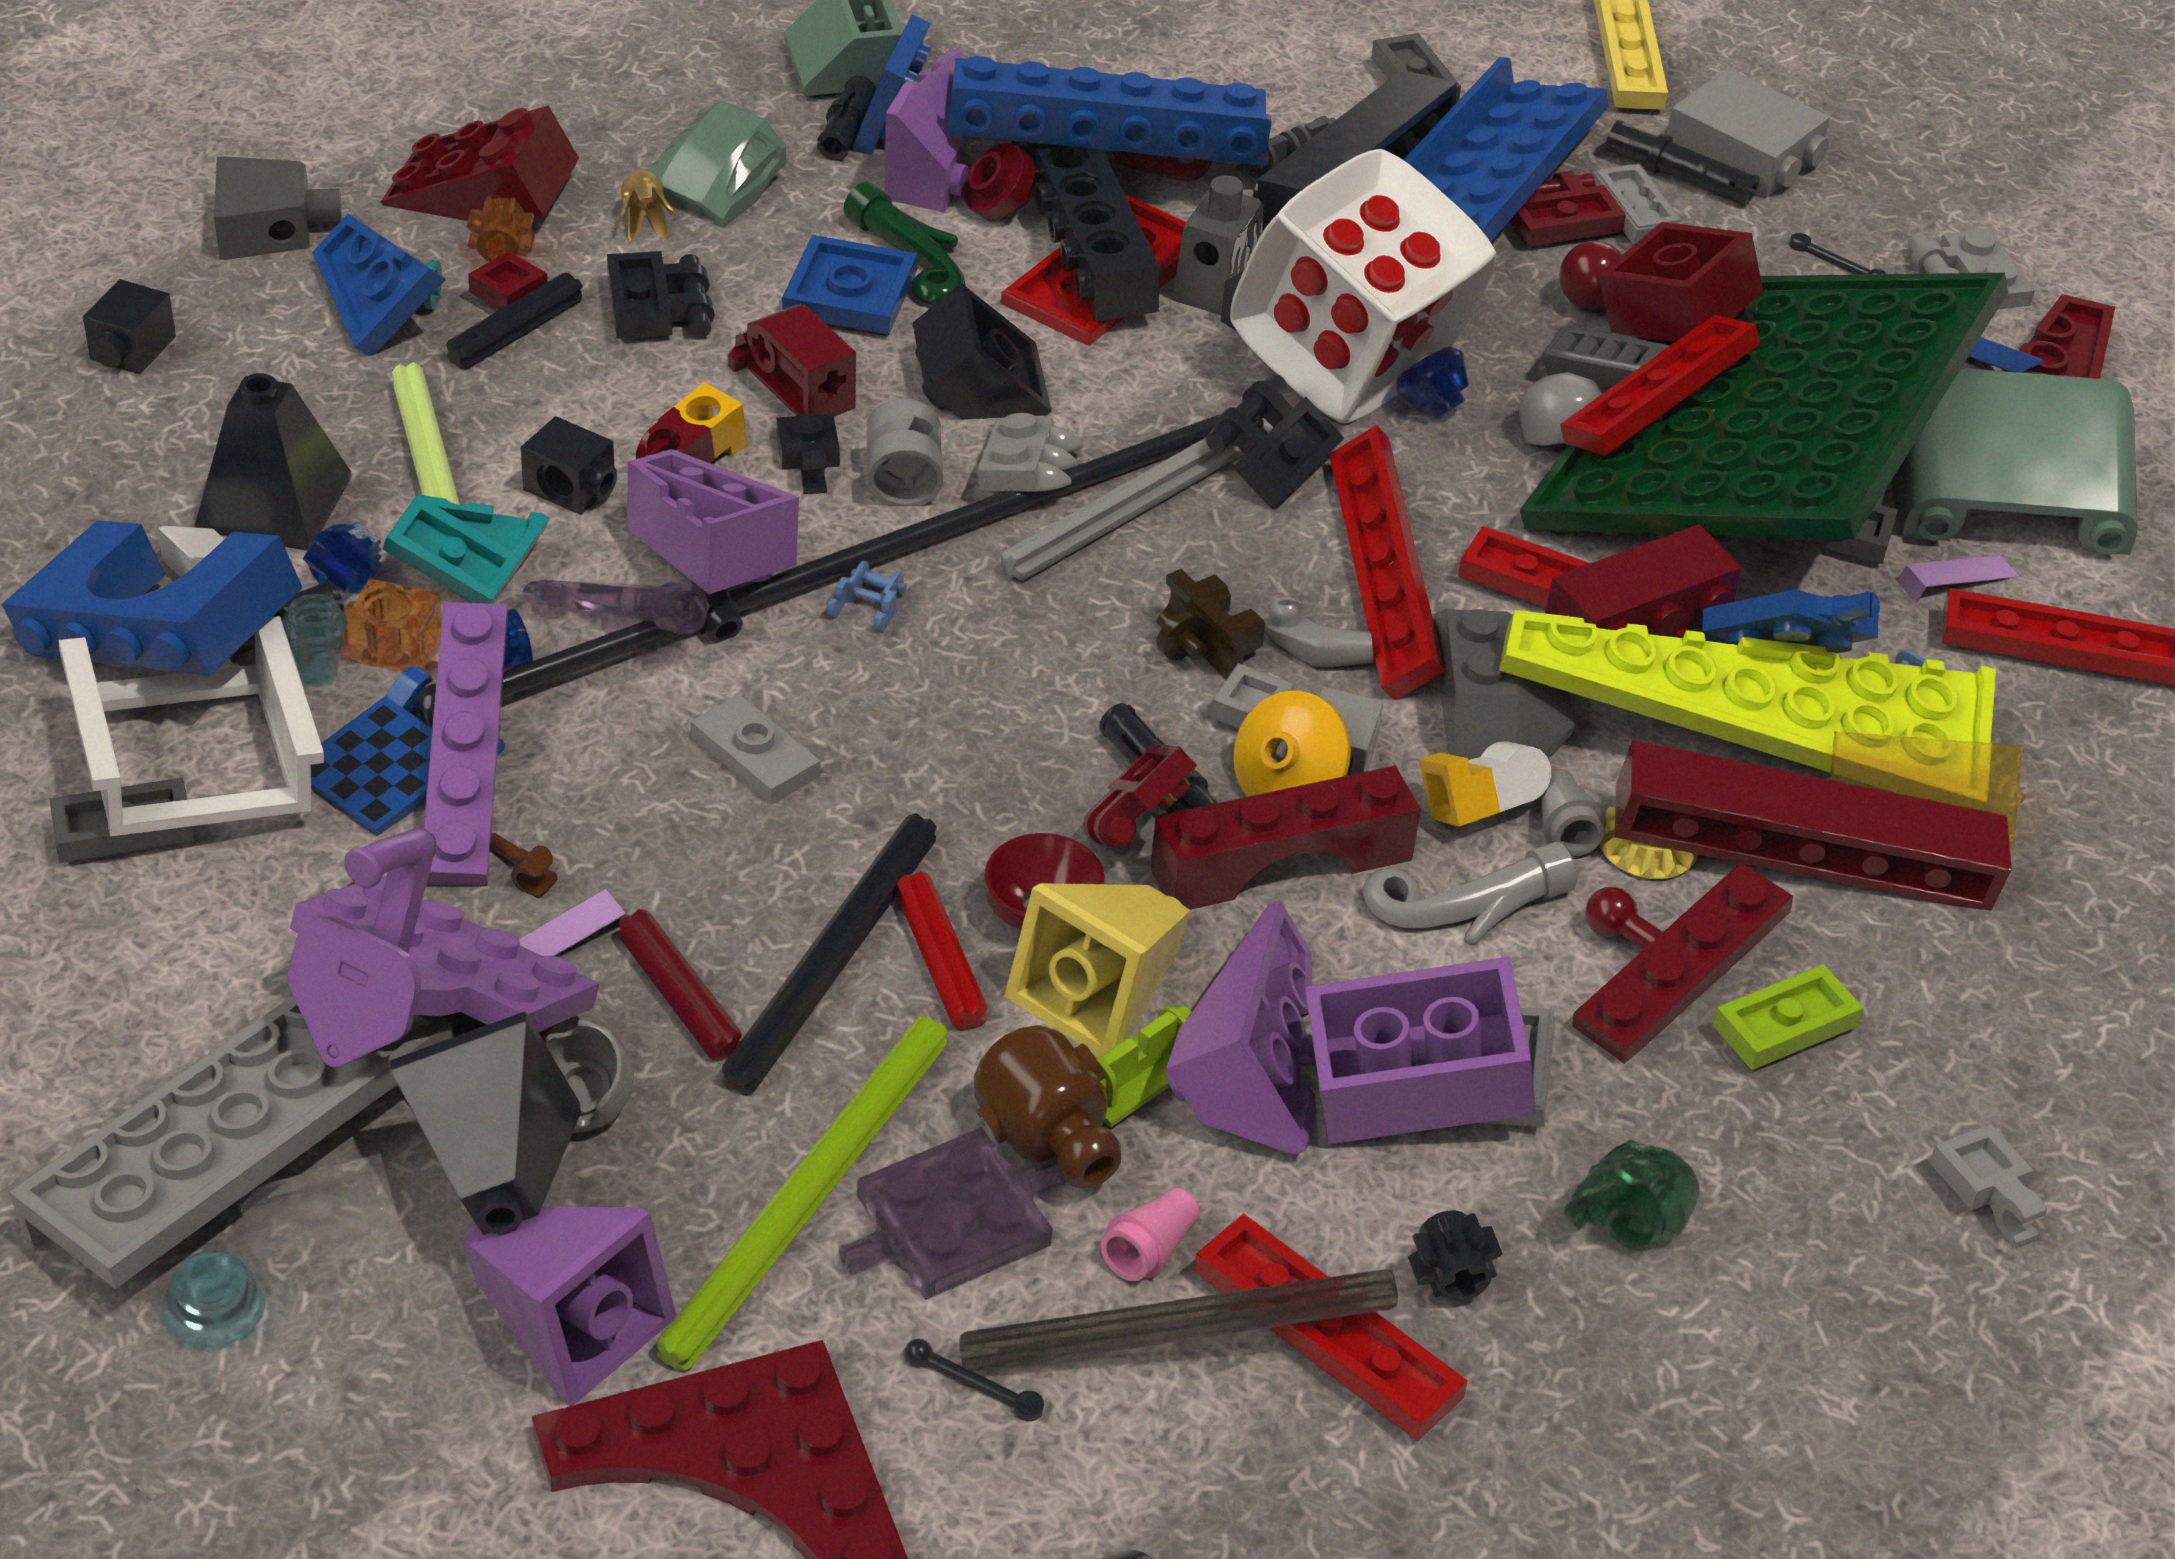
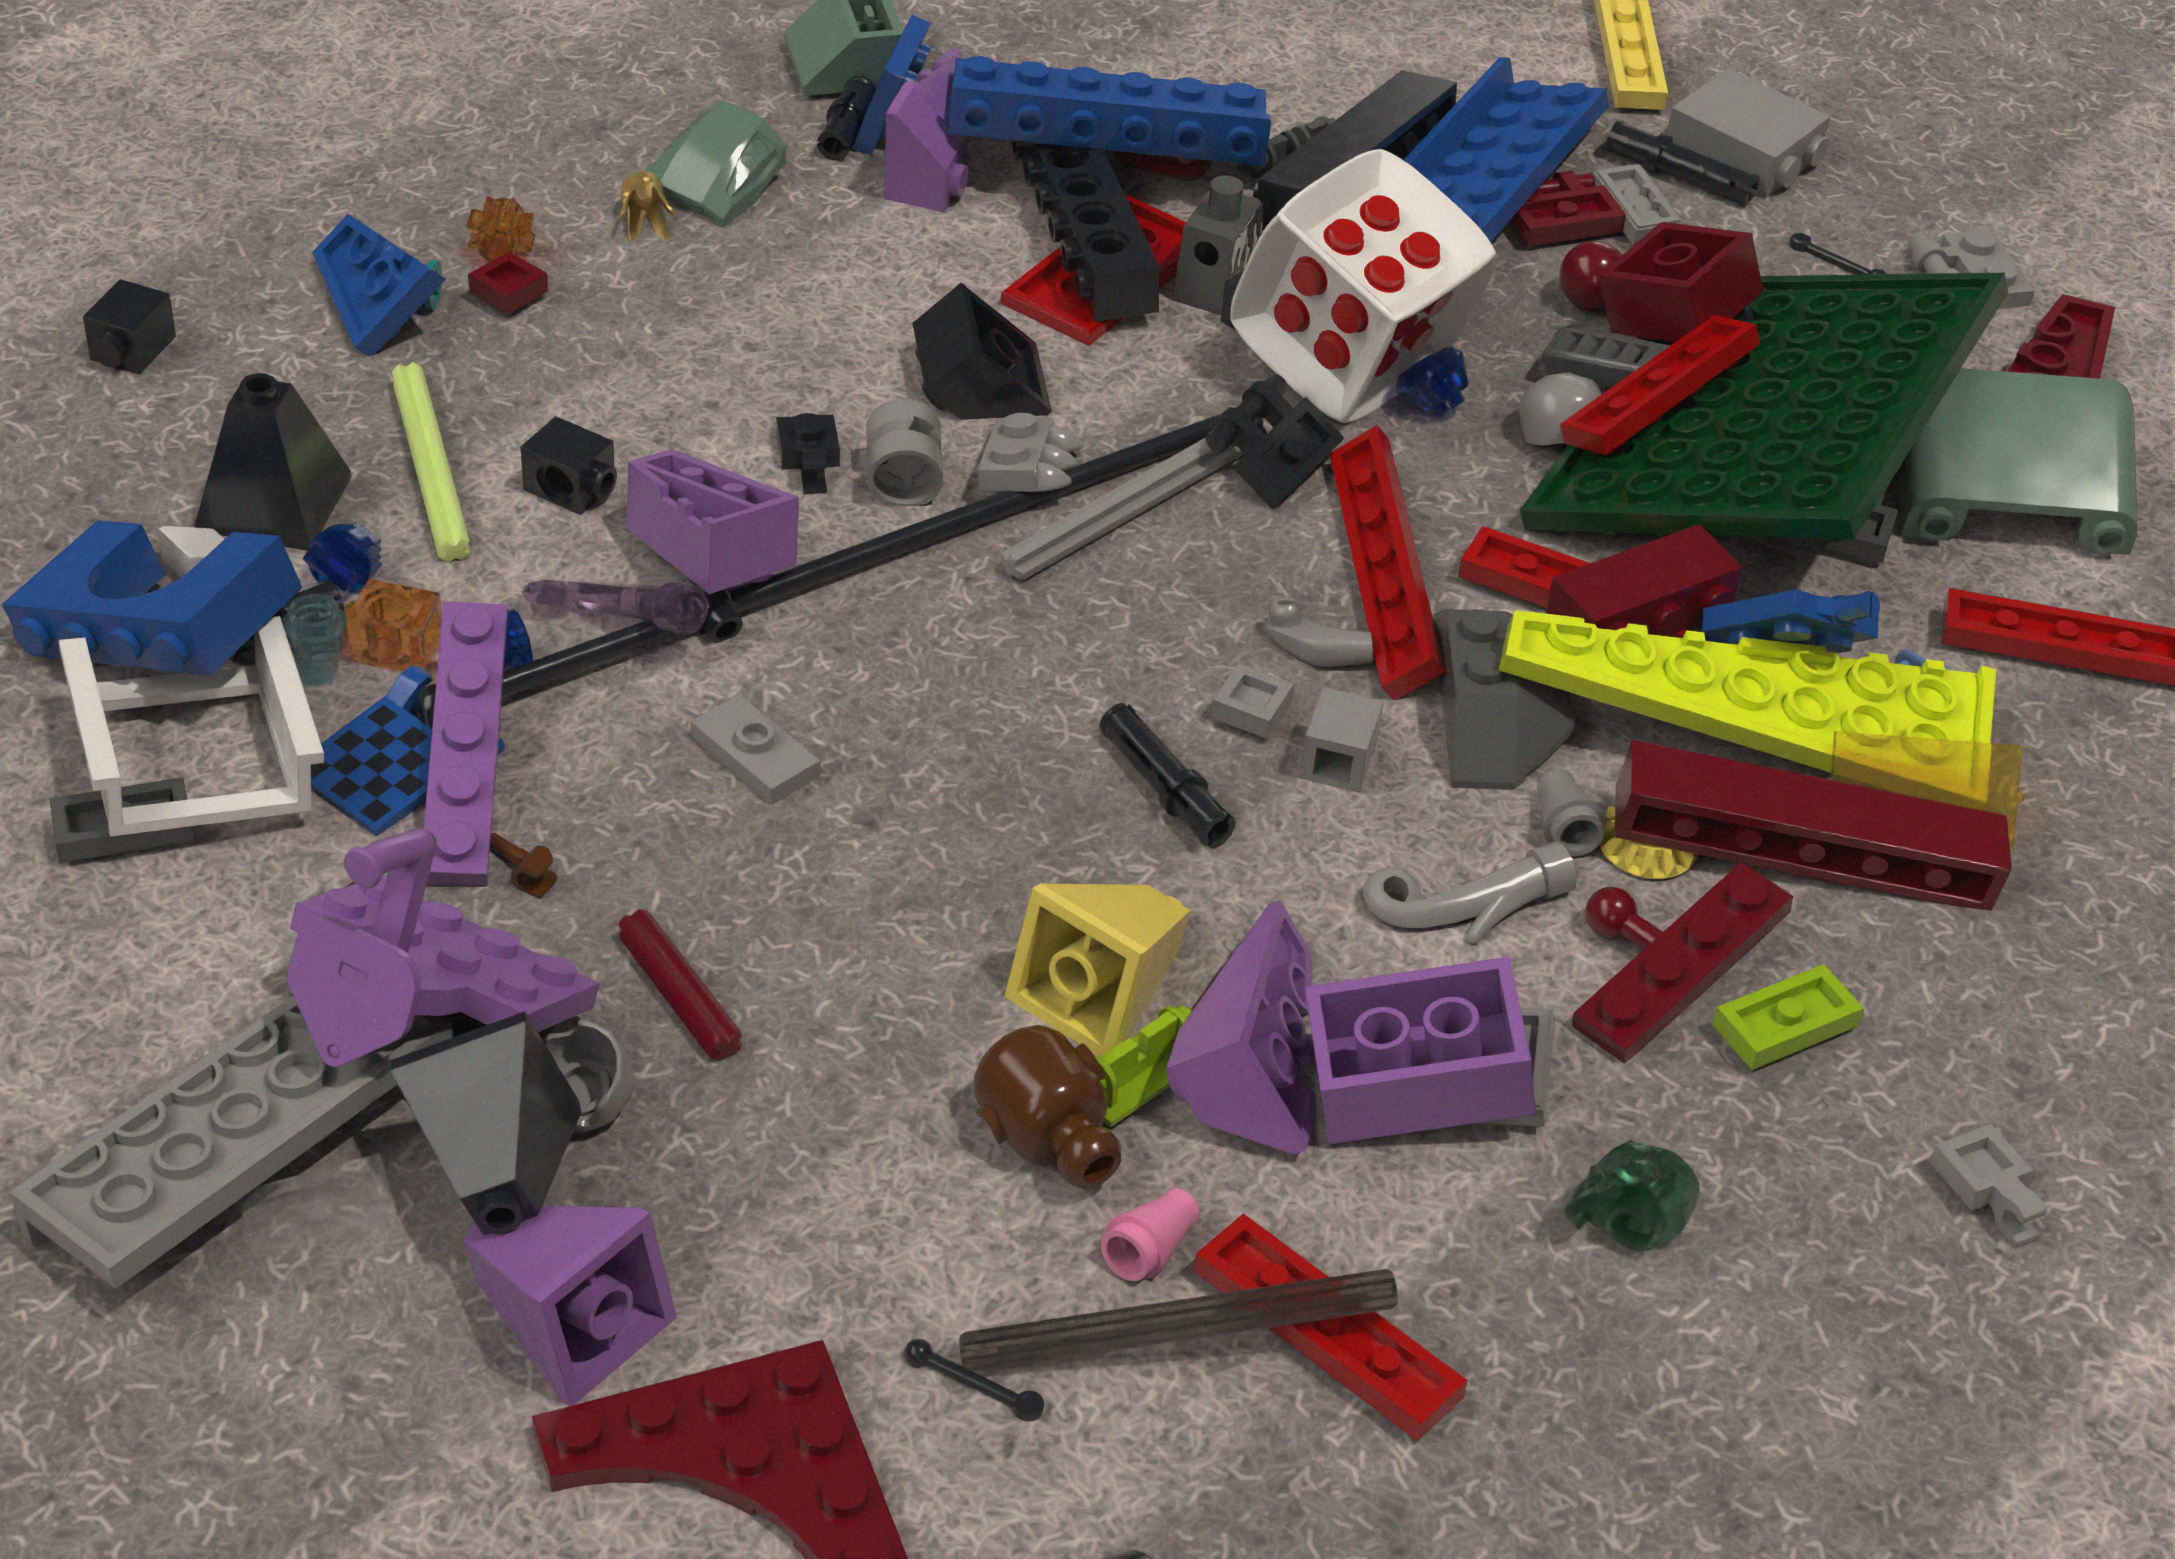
clear light blue cone [161,1250,266,1348] -> none
dark grey torso [214,156,342,260] -> none
dark red slope [380,105,579,228] -> none
teal wing [382,494,549,604] -> none
black axle [446,272,583,369] -> none
lavender piece [519,889,627,956] -> none
black plate [607,251,715,339] -> none
leg [636,382,748,463] -> none
lime axle [657,1016,948,1372] -> none
black axle [722,813,937,1095] -> none
dark red piece [728,304,856,417] -> none
blue plate [782,235,917,335] -> none
medium blue piece [827,561,907,632] -> none
clear purple plate [839,1127,1066,1300] -> none
dark green plant [843,181,966,305] -> none
red axle [897,871,988,1031] -> none
dark red plate [964,142,1035,221] -> none
dark red piece [984,833,1105,931] -> none
dark red plate [1083,743,1197,848] -> none
dark red arch [1150,765,1421,910] -> none
dark brown hips [1157,569,1265,680] -> none
yellow dish [1234,691,1351,797] -> none
dark grey plate [1371,33,1461,103] -> none
black gear [1408,1210,1503,1301] -> none
leg [1418,741,1551,827] -> none
lavender piece [1897,555,2019,603] -> none
blue piece [1968,337,2044,373] -> none

